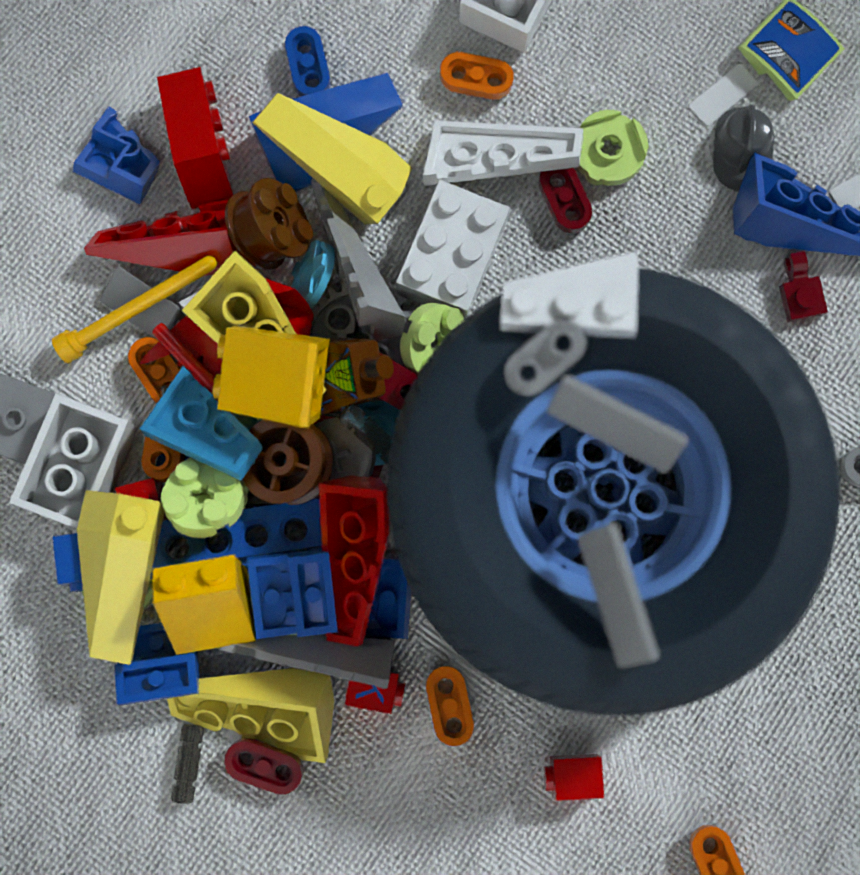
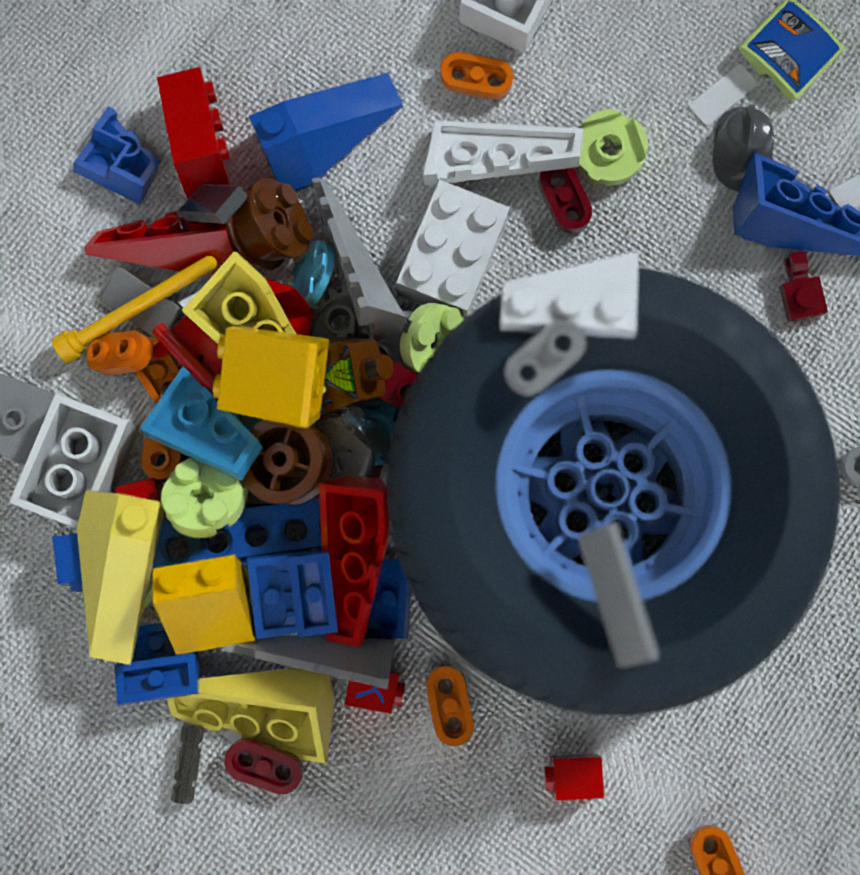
light yellow wedge [252,93,412,225] -> none
blue plate [285,26,331,97] -> none
light grey slope [547,375,689,473] -> none
none -> orange plate [87,331,153,375]
none -> tile [178,184,248,224]

